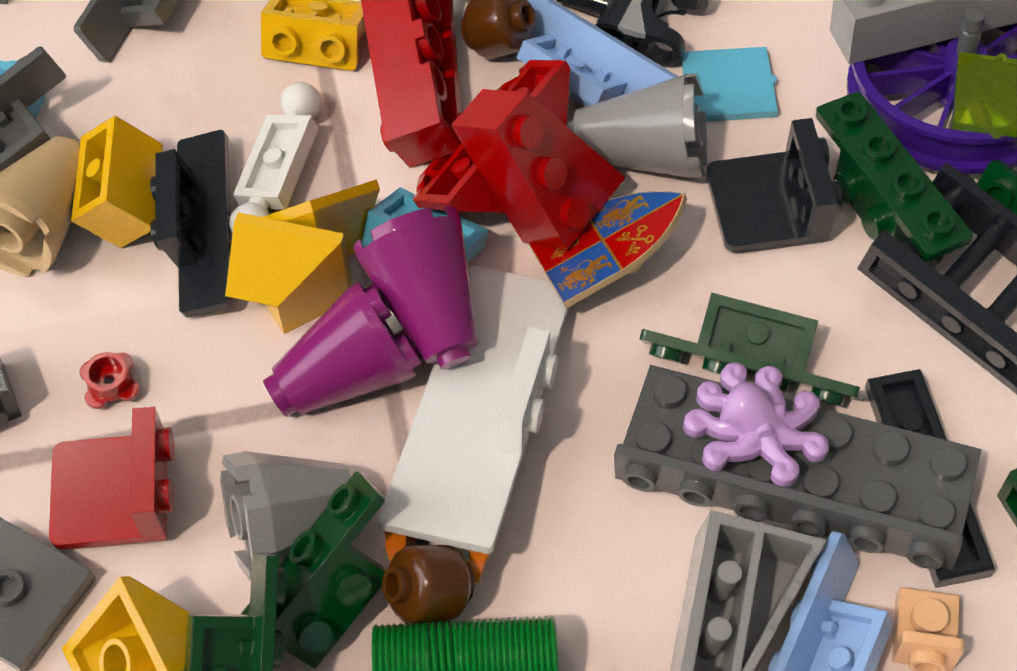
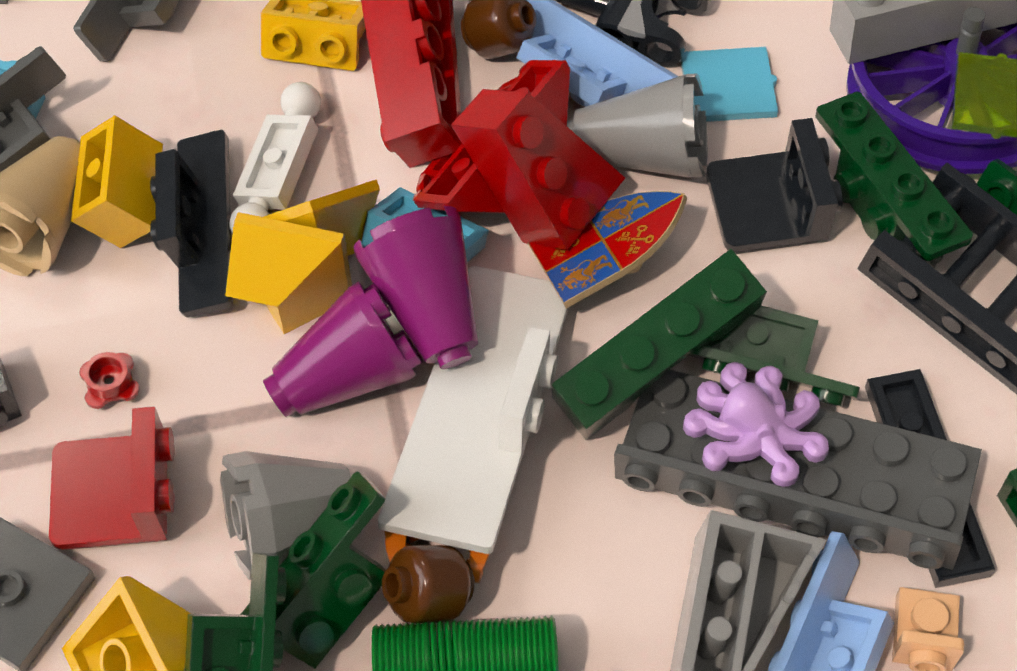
none -> dark green arch [551,249,767,440]

